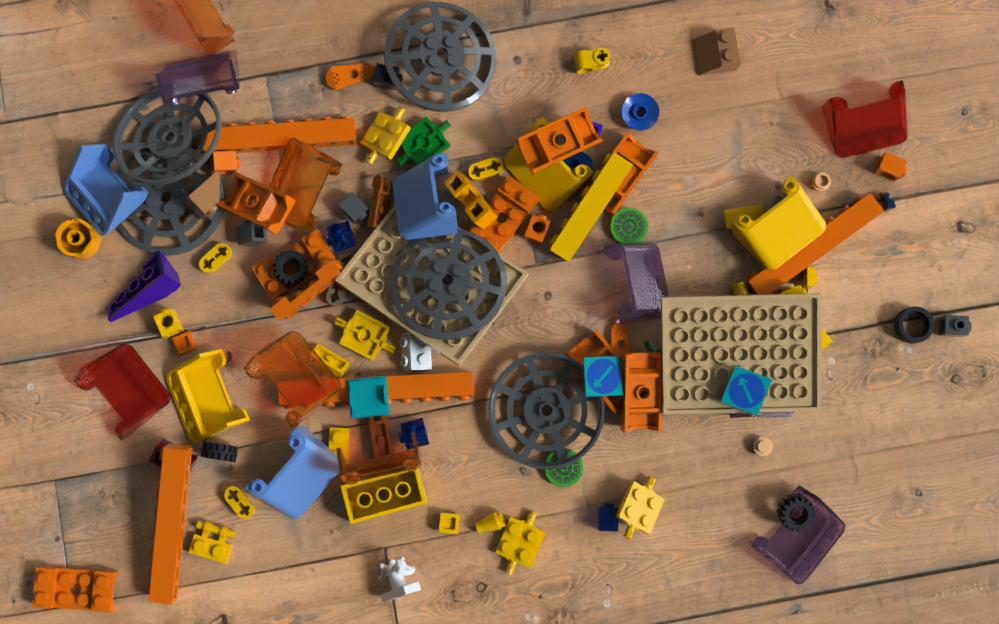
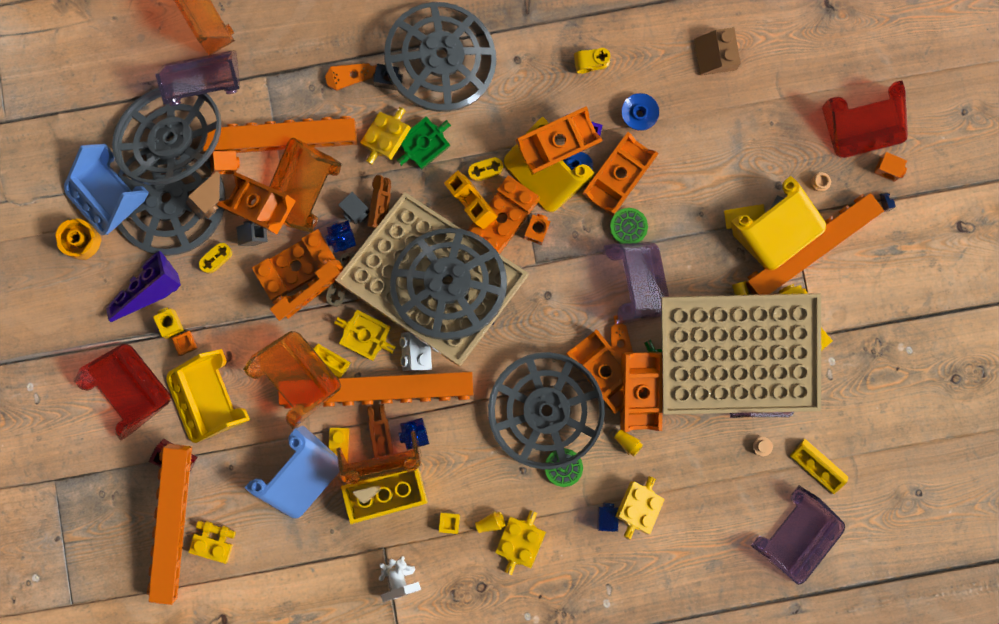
orange piece [32,566,119,612] -> none
black tyre [201,442,238,462] -> none
yellow beam [224,486,255,519] -> none
black tyre [273,250,308,286] -> none
teal piece [347,376,390,419] -> none
medium blue windscreen [392,153,457,240] -> none
yellow brick [549,151,633,262] -> none
piece [583,356,623,397] -> none
piece [720,365,772,416] -> none
black tyre [777,494,816,532] -> none
yellow plate [803,267,818,289] -> none
black tyre [894,306,934,344] -> none
dark grey brick [939,315,971,337] -> none
none -> tan slope [353,486,381,503]
none -> yellow cone [614,429,643,457]
none -> yellow slope [790,439,848,494]

